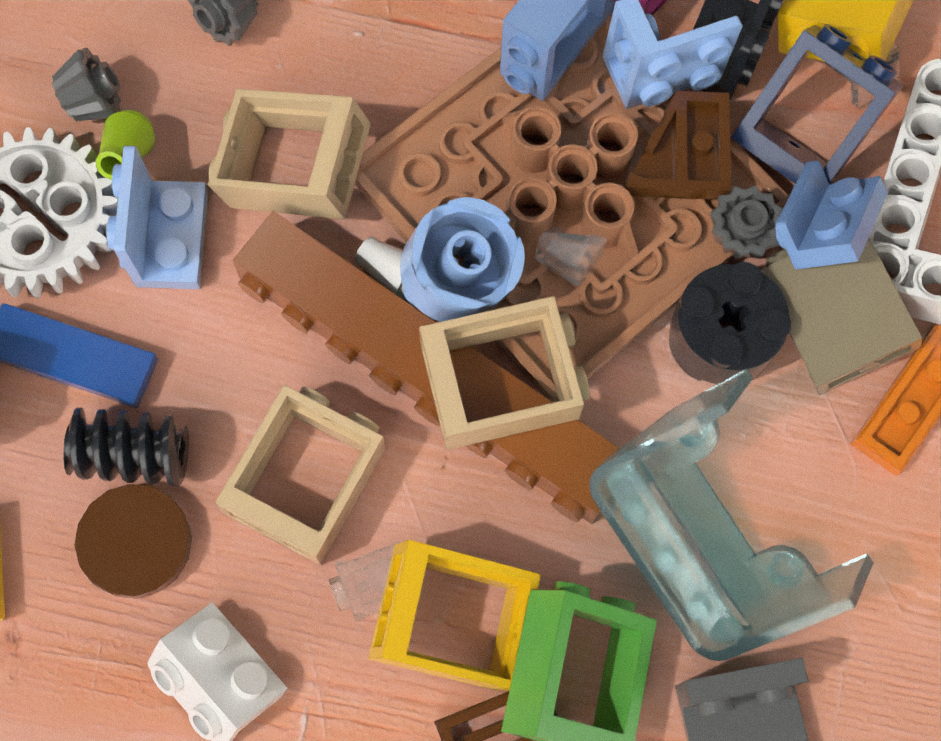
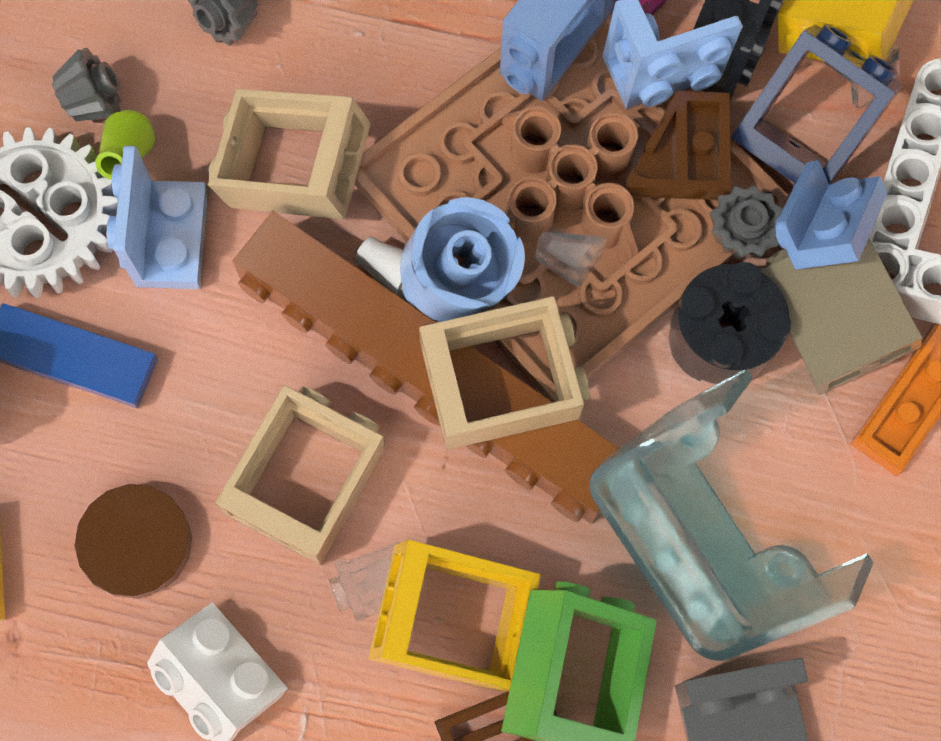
black piece [63,407,189,486] -> none

